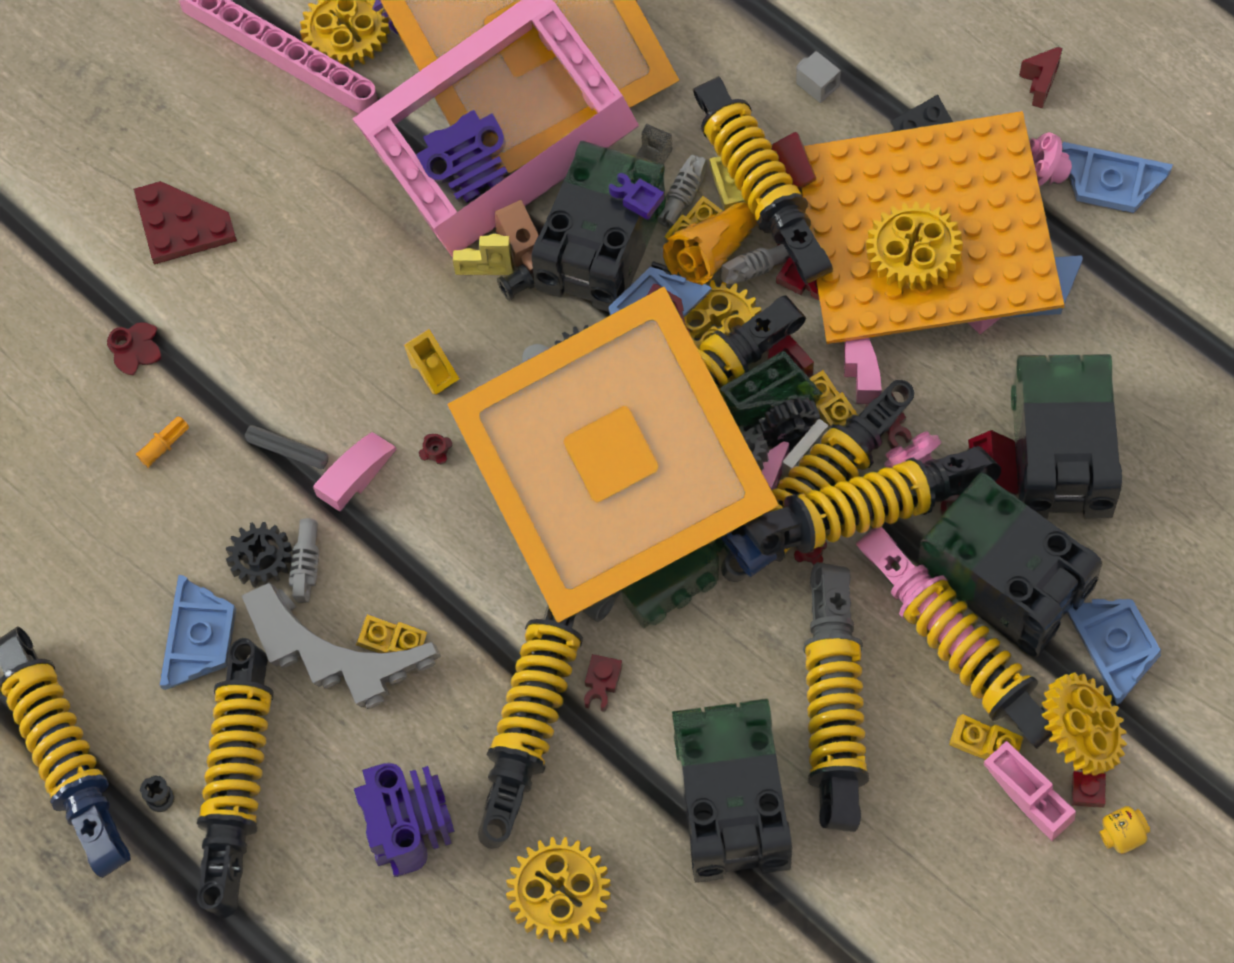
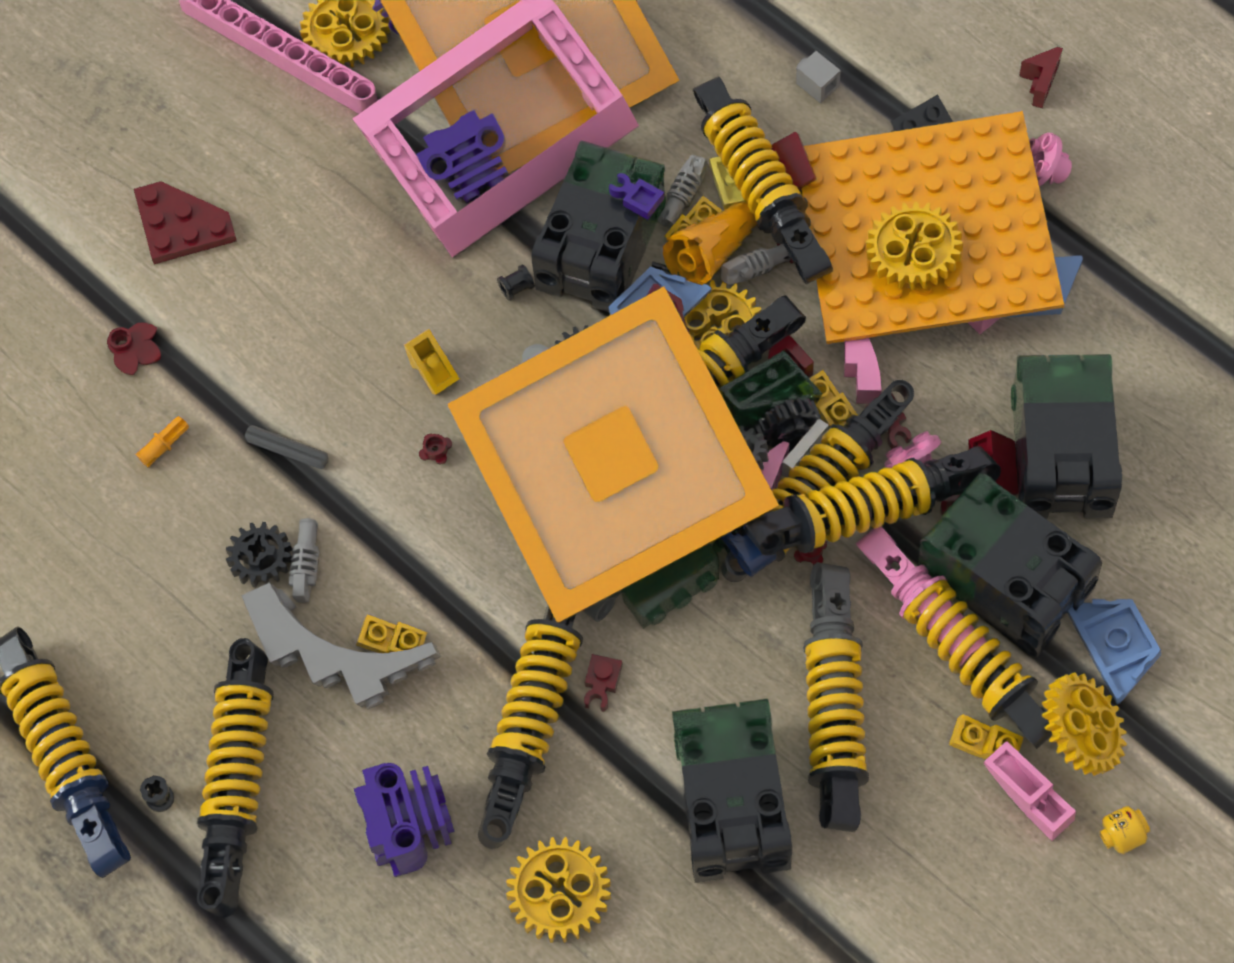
medium blue wing [160,575,236,690] -> none
bright pink slope [313,432,396,511] -> none
light yellow plate [453,234,514,275] -> none
nougat torso [495,200,539,274] -> none
clear smoke panel [633,124,672,176] -> none
dark red plate [776,257,819,300] -> none
medium blue wing [1062,142,1173,213] -> none
dark red plate [1072,768,1106,808] -> none

